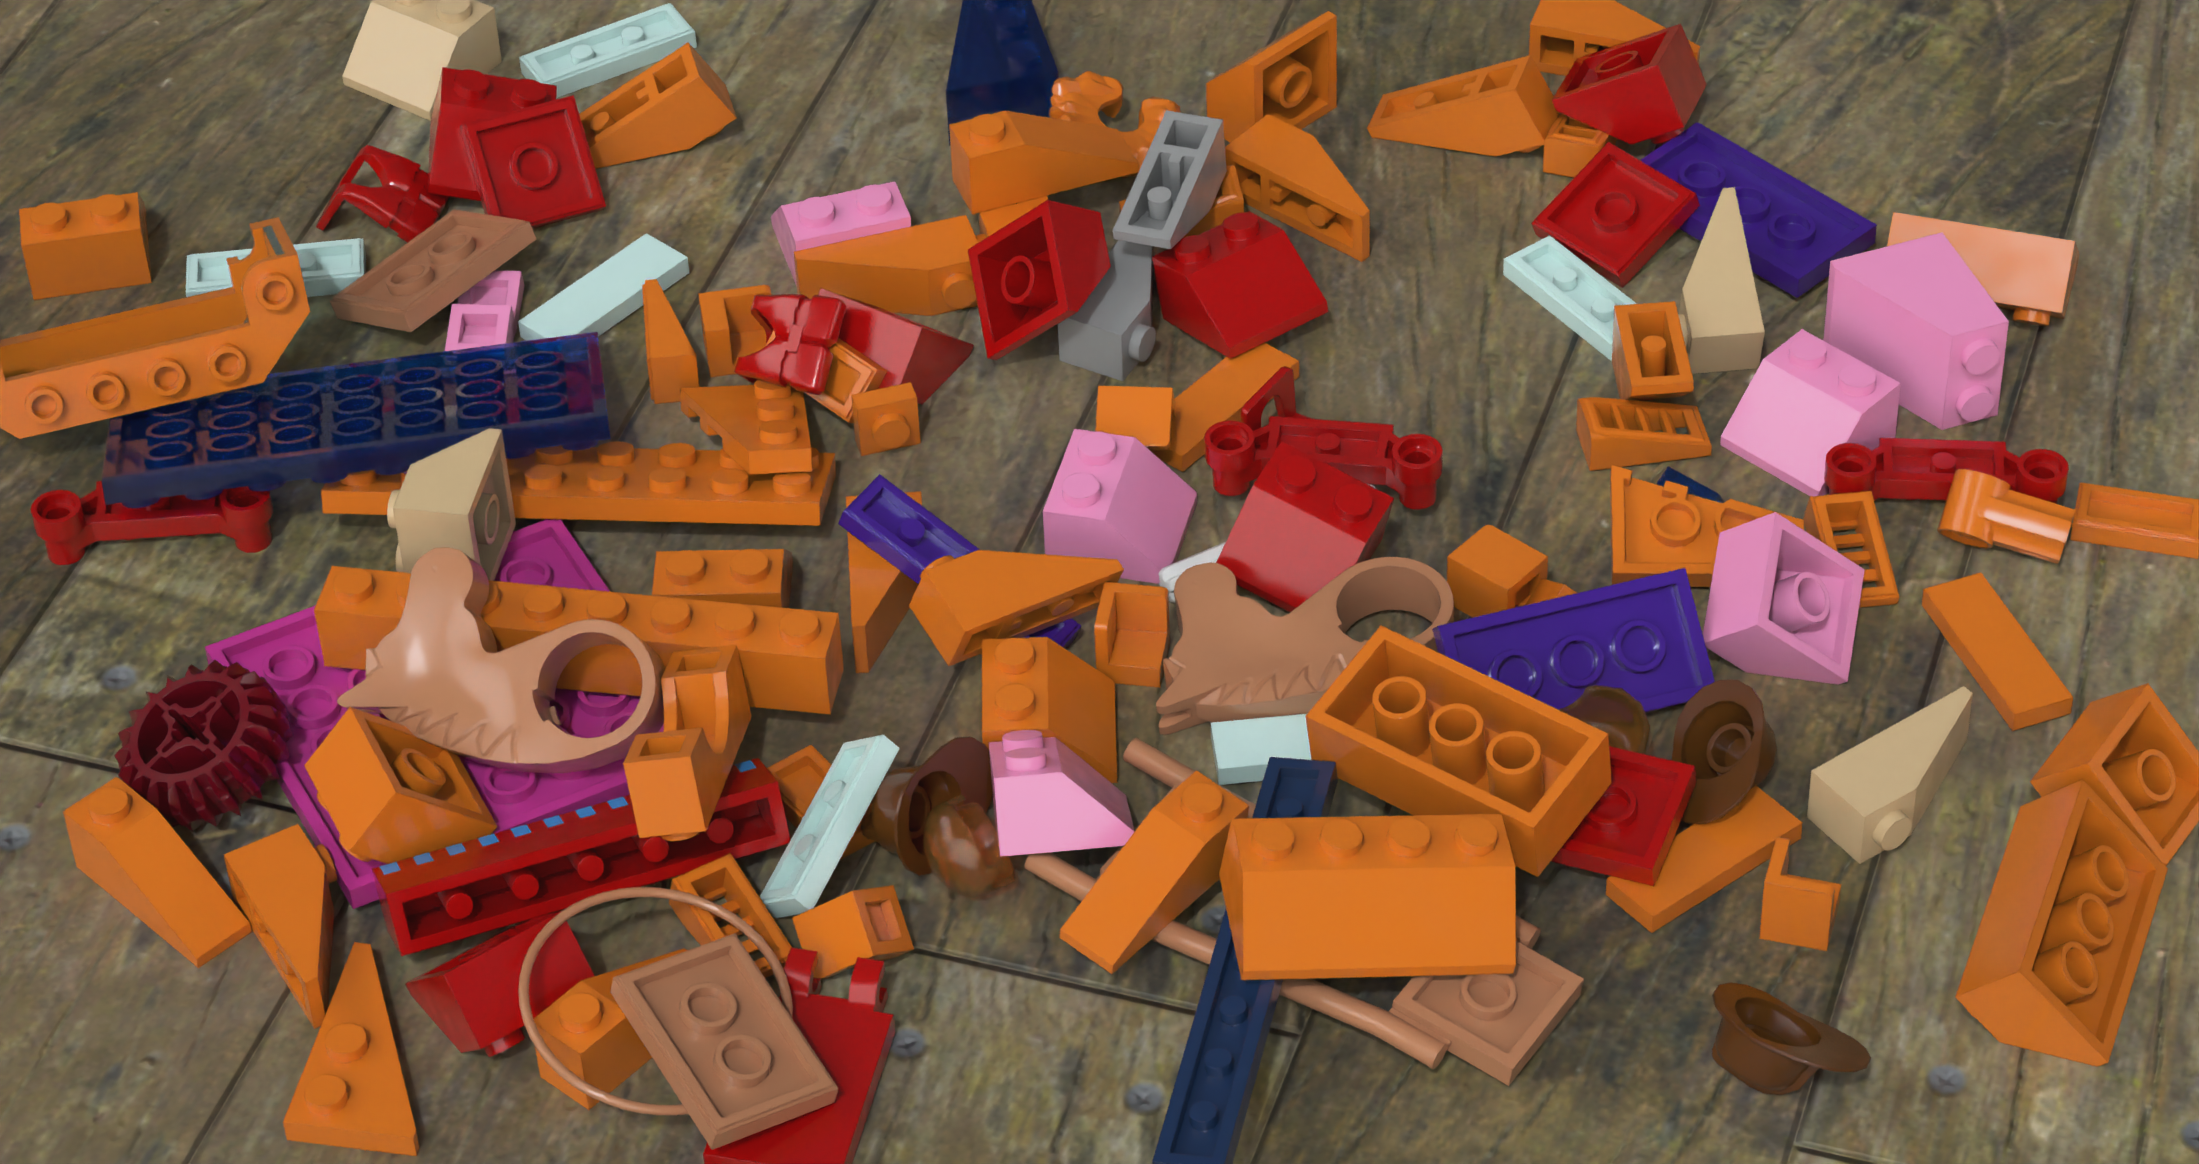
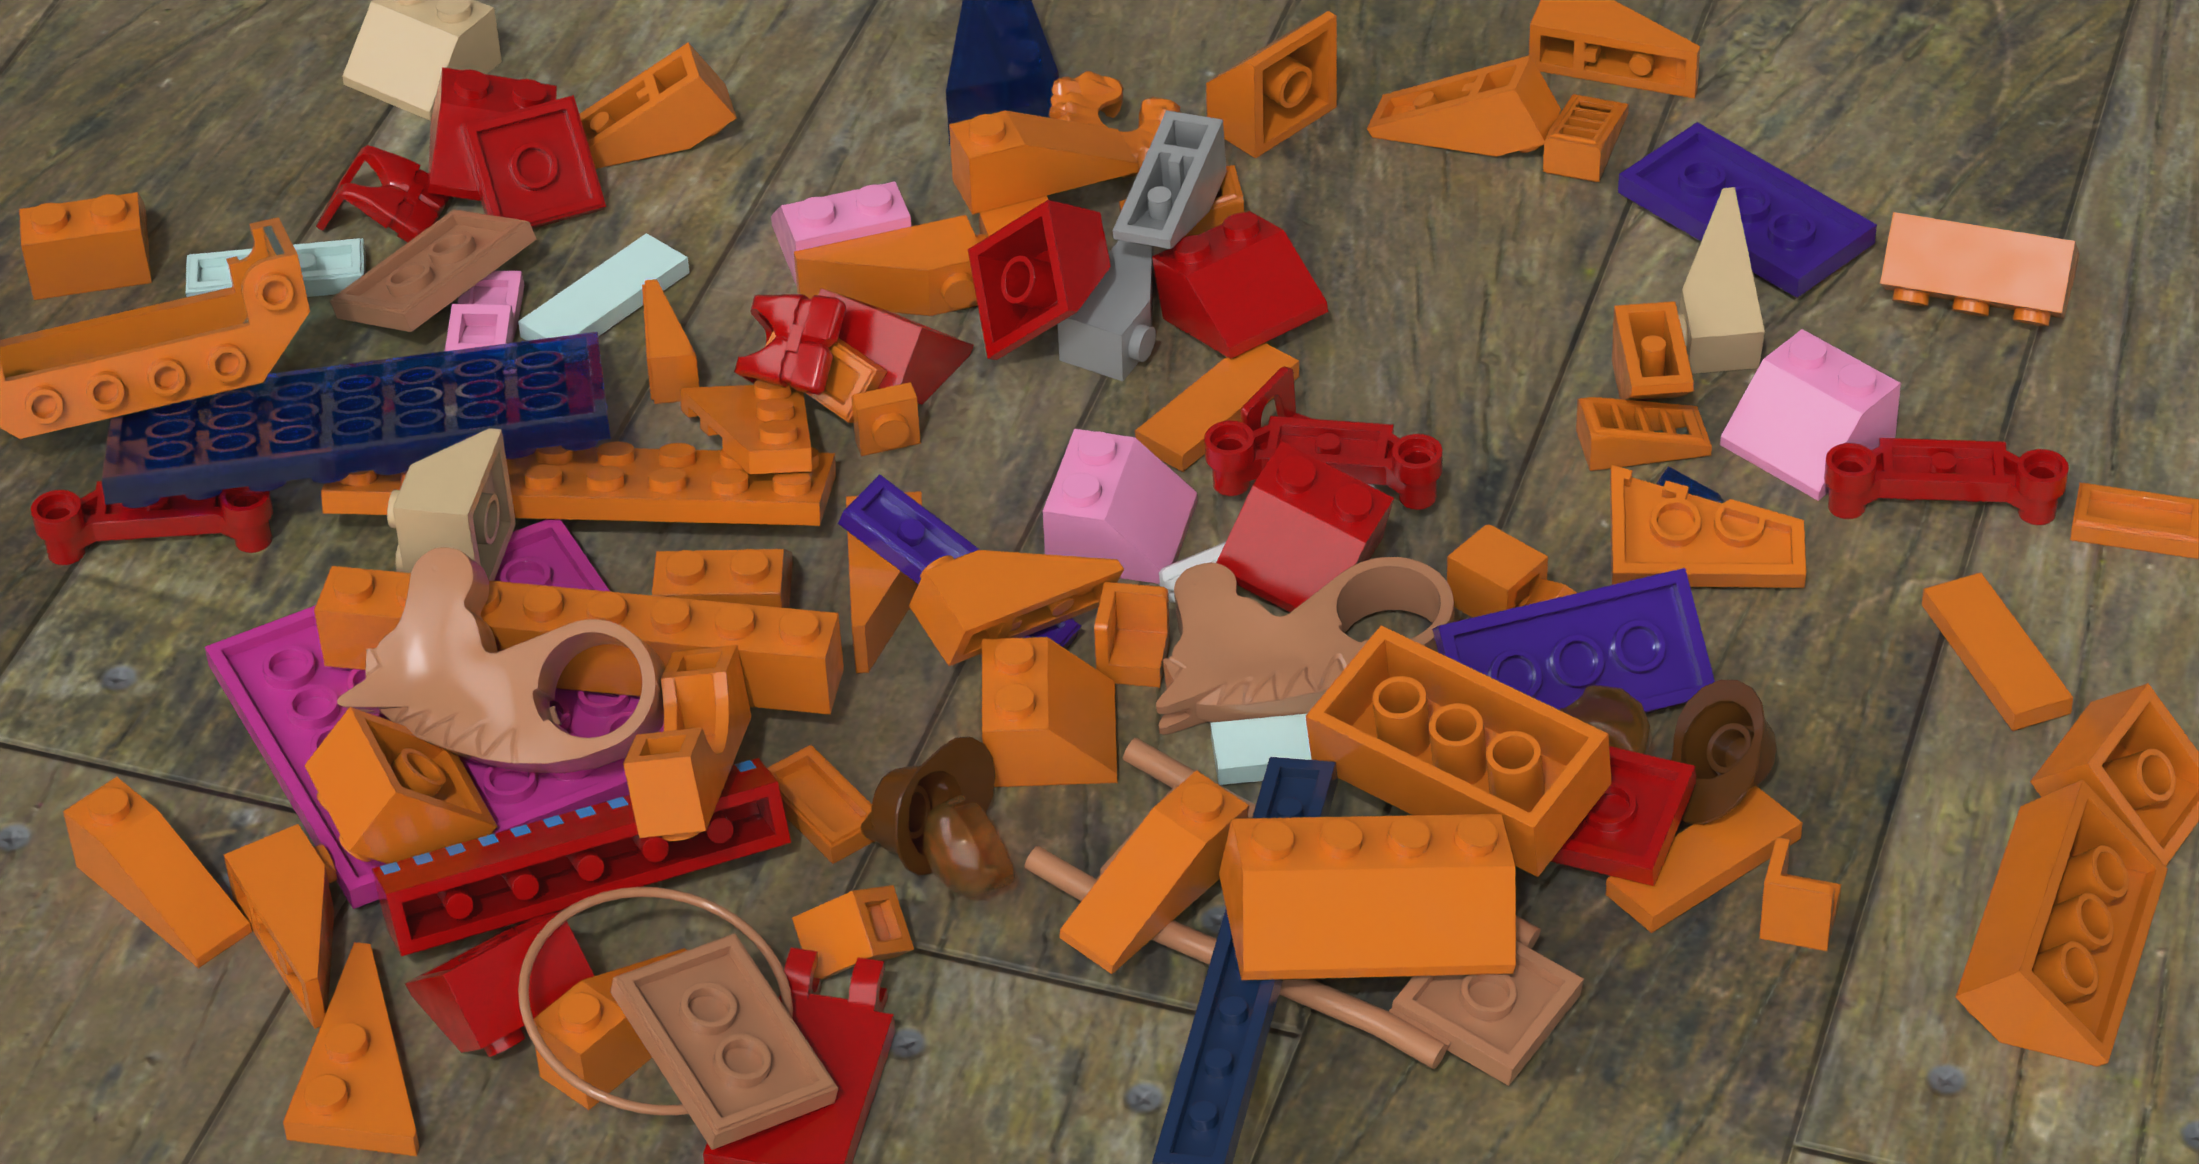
dark red gear [114,660,293,832] -> none
light aqua tile [519,3,697,98] -> none
orange slope [669,853,792,978] -> none
orange panel [698,285,772,378] -> none
light aqua tile [760,735,900,918] -> none
bright pink slope [989,730,1135,857] -> none
orange panel [1095,385,1176,450] -> none
orange slope [1225,114,1370,262] -> none
light aqua tile [1503,235,1637,361] -> none
red tile [1531,142,1700,288] -> none
red slope [1552,23,1707,145] -> none
bright pink slope [1703,512,1865,685] -> none
reddish brown piece [1712,982,1871,1095] -> none
orange slope [1803,491,1900,608] -> none
tan slope [1807,686,1973,864] -> none
bright pink slope [1823,233,2009,430] -> none
orange piece [1937,469,2075,564] -> none

